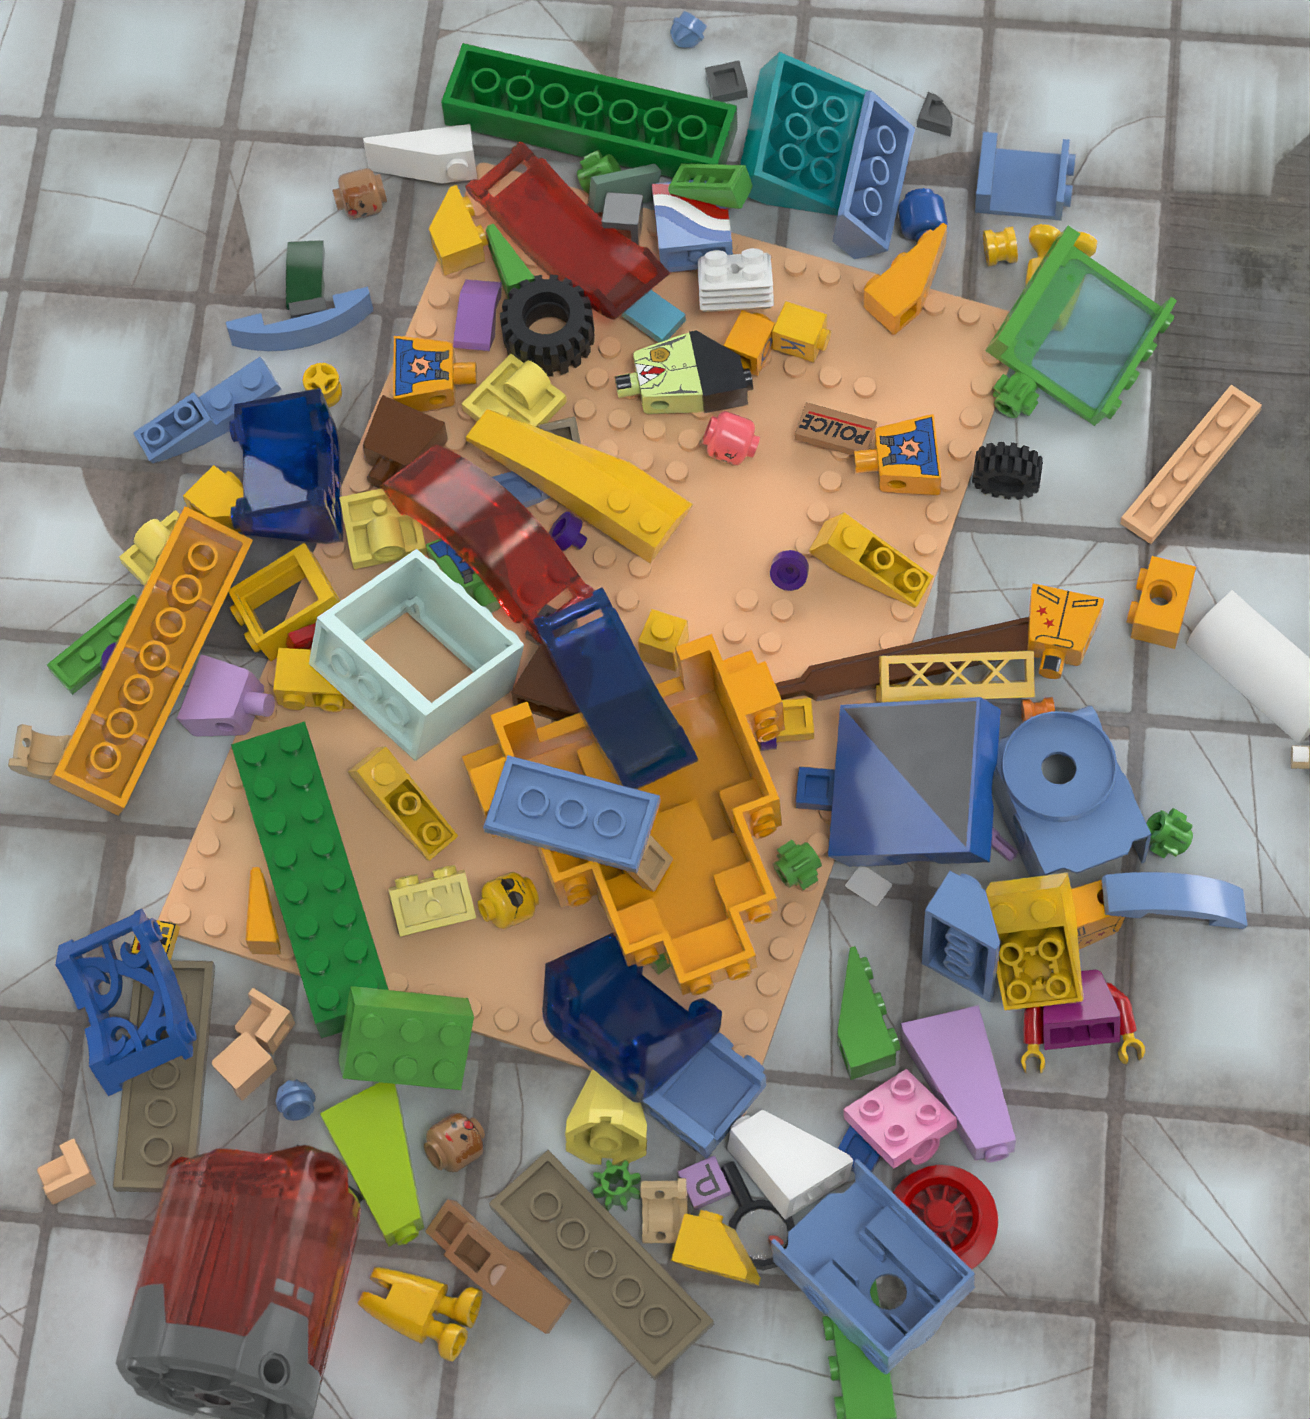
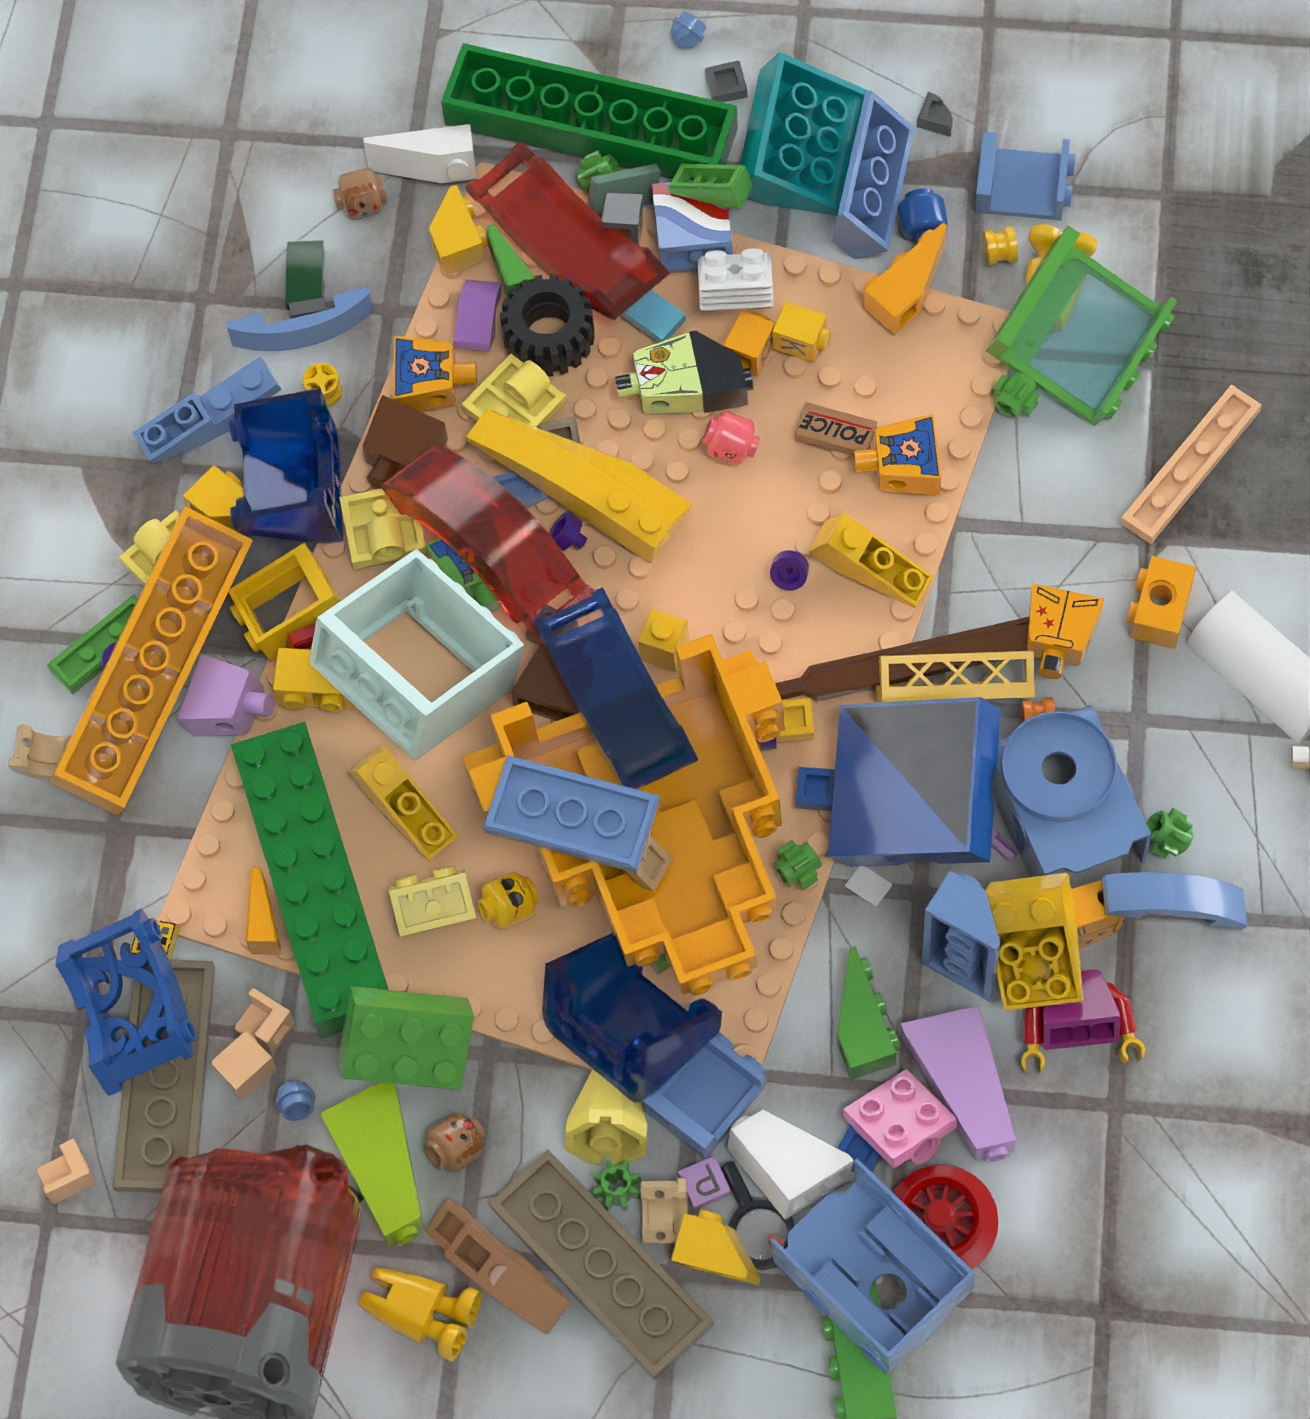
black tyre [972,442,1043,500] -> none

